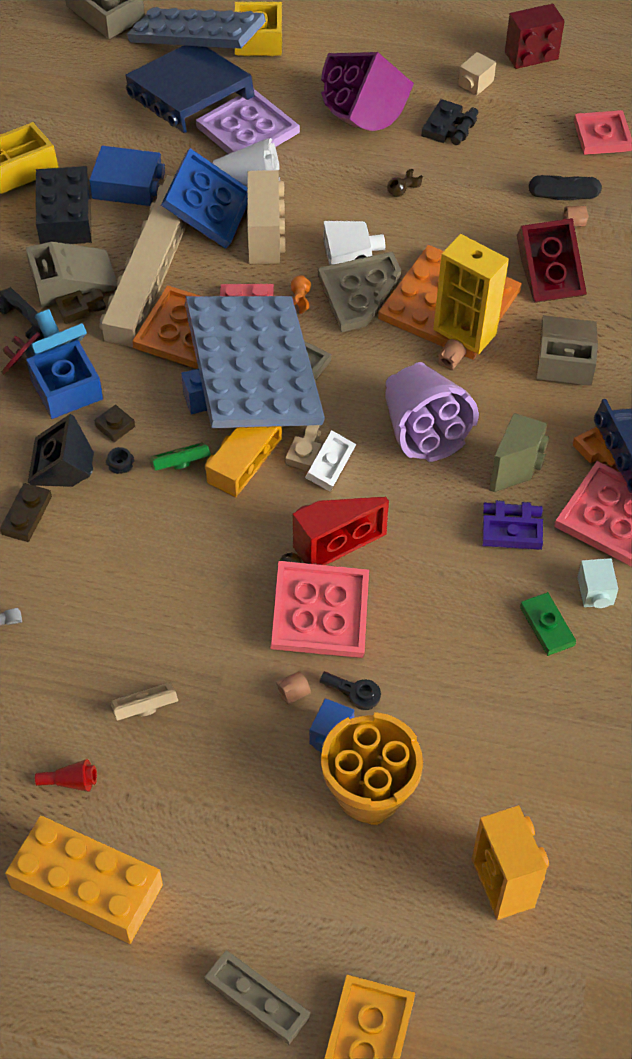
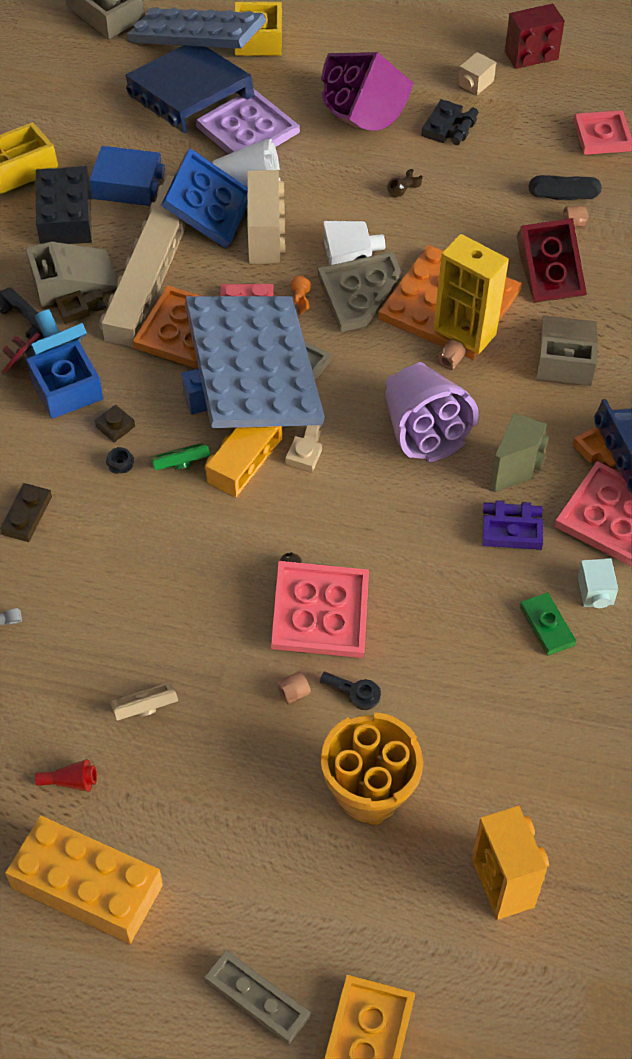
black slope [28,414,94,487] -> none
red slope [292,496,389,565] -> none
white plate [305,430,356,492] -> none
blue brick [309,698,355,753] -> none

